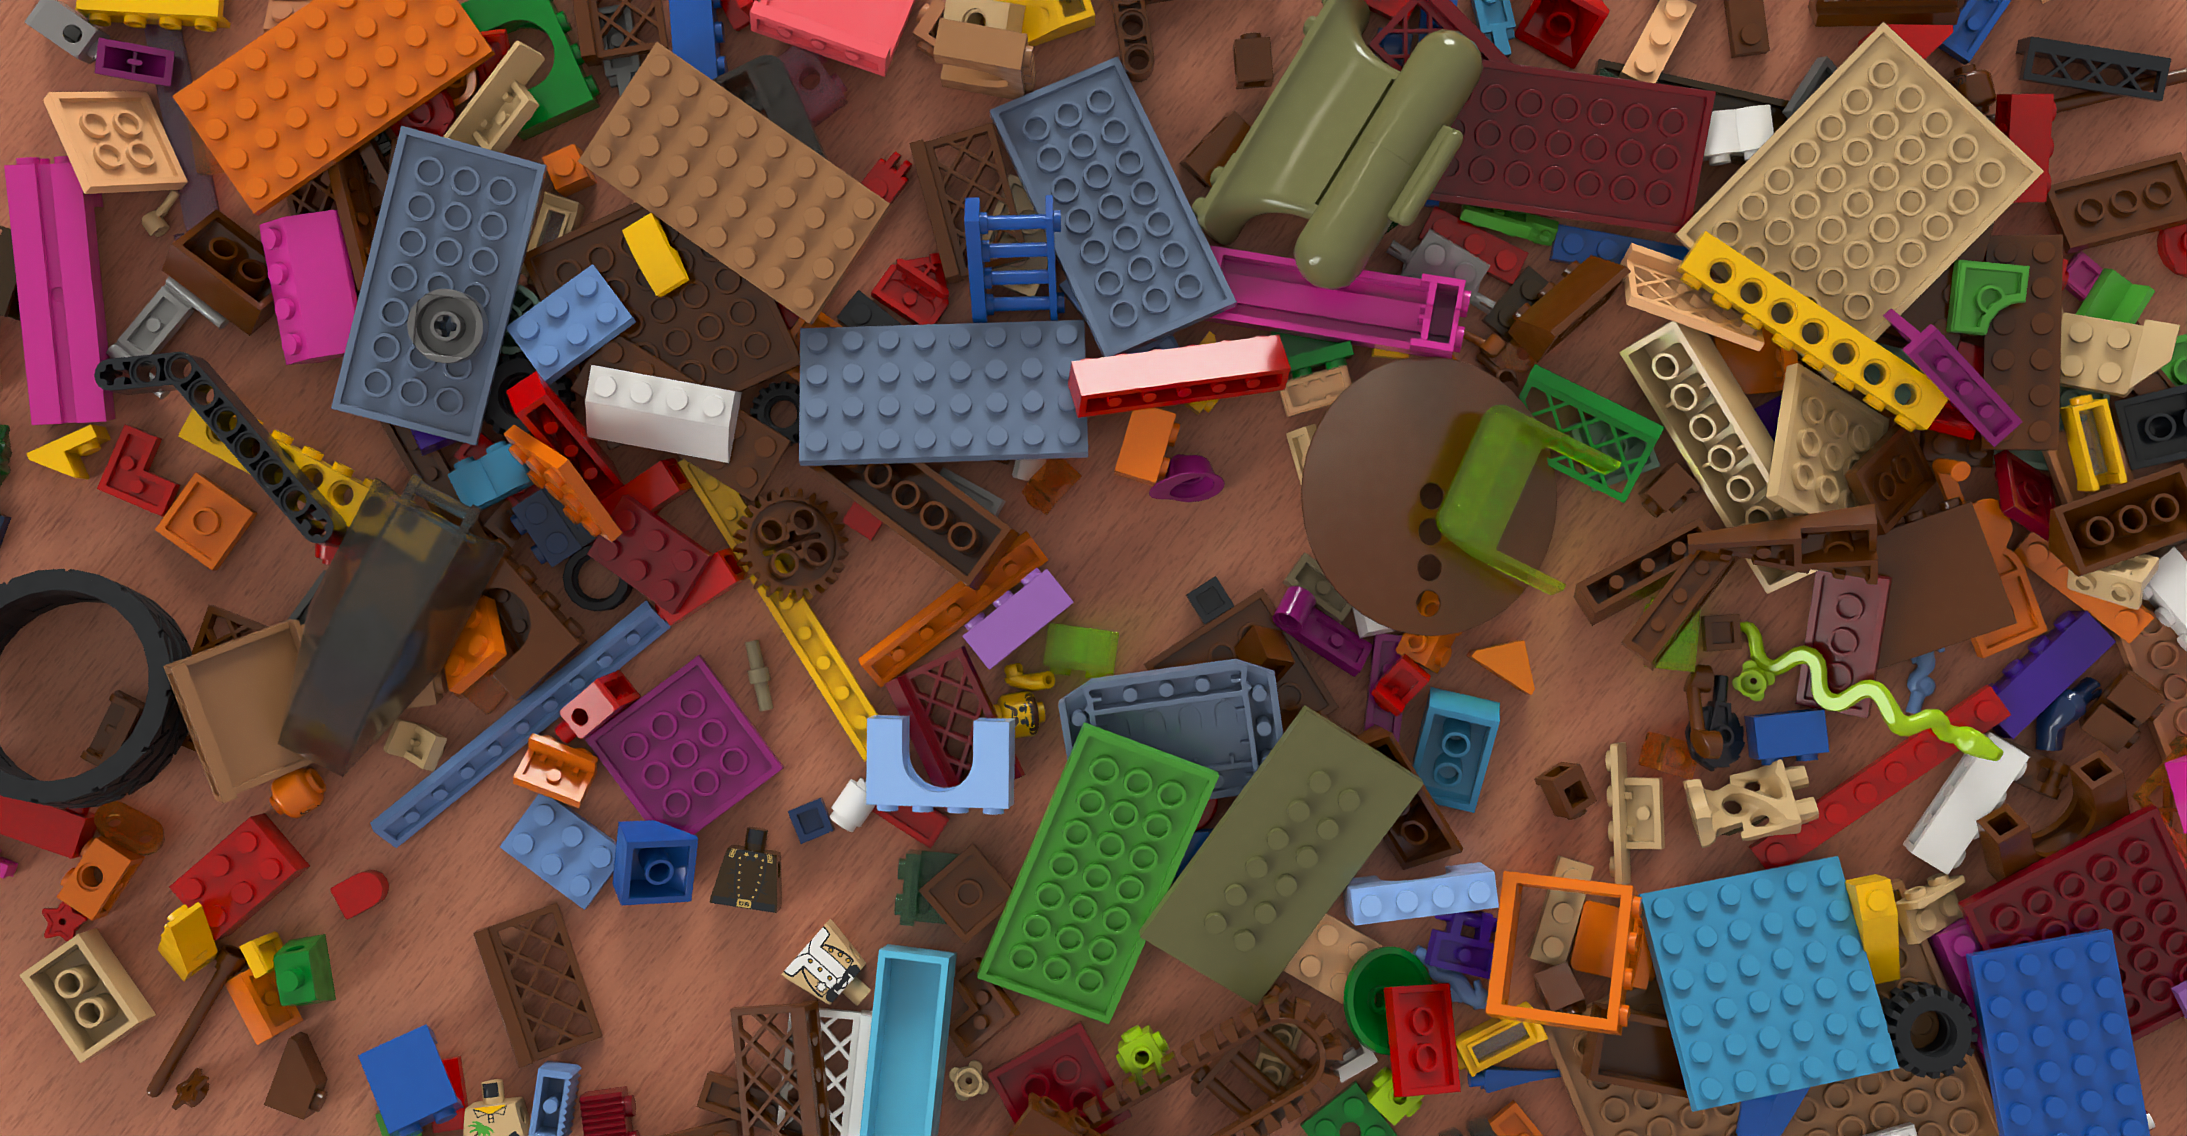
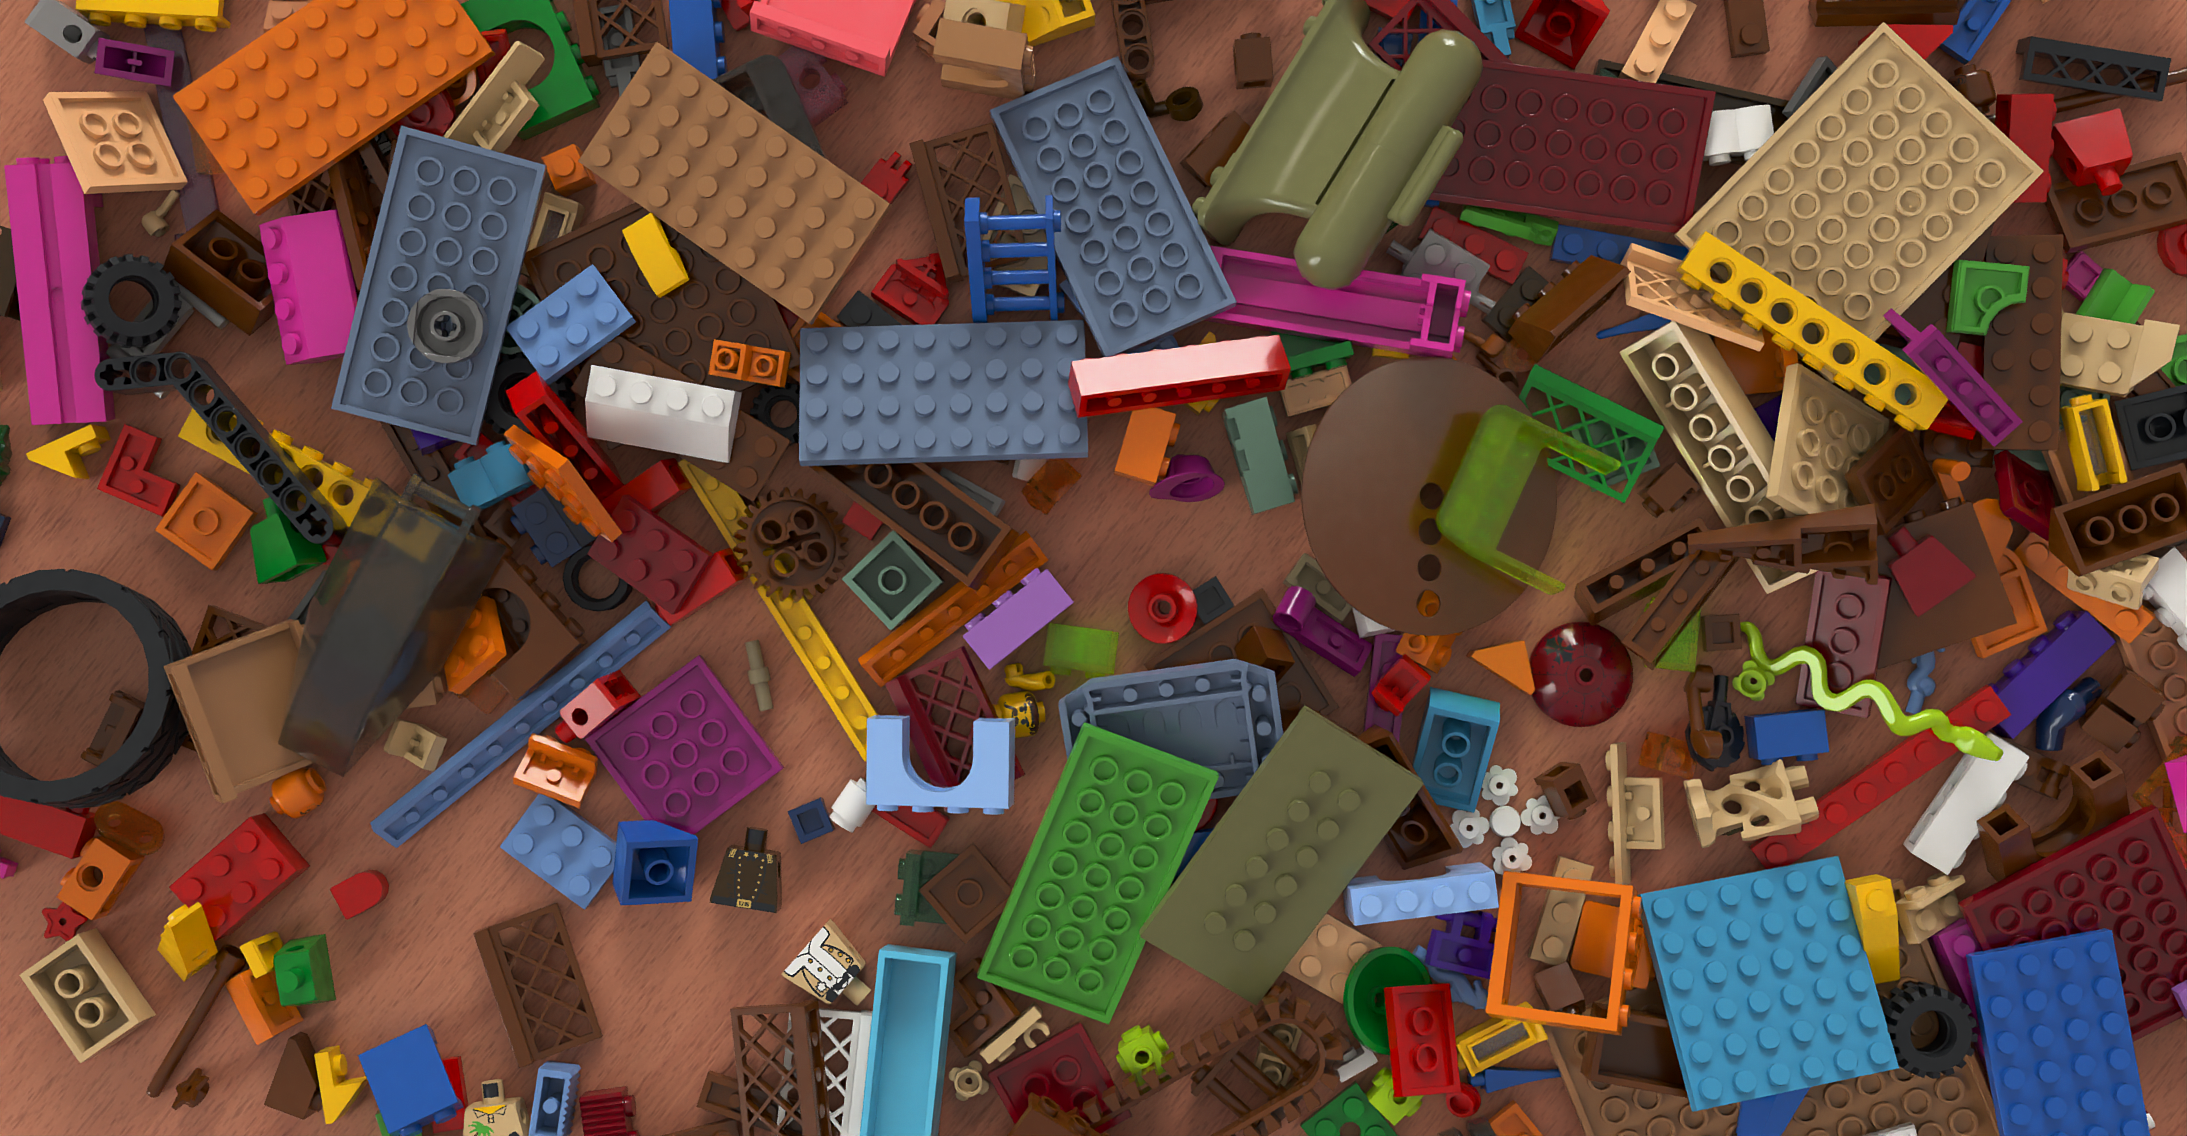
none -> black tyre [81,254,182,348]
none -> green torso [250,497,327,584]
none -> yellow slope [314,1045,368,1124]
none -> orange slope [708,339,791,388]
none -> sand green brick [842,530,945,631]
none -> tan plate [980,1001,1050,1064]
none -> red dish [1128,573,1198,644]
none -> dark brown plate [1133,79,1203,121]
none -> sand green wedge [1221,396,1298,515]
none -> red plate [1446,1082,1481,1118]
none -> white plant [1450,765,1560,875]
none -> dark red dish [1529,622,1633,727]
none -> blue piece [1596,305,1678,339]
none -> dark red torso [1886,526,1977,617]
none -> red torso [2051,108,2133,196]

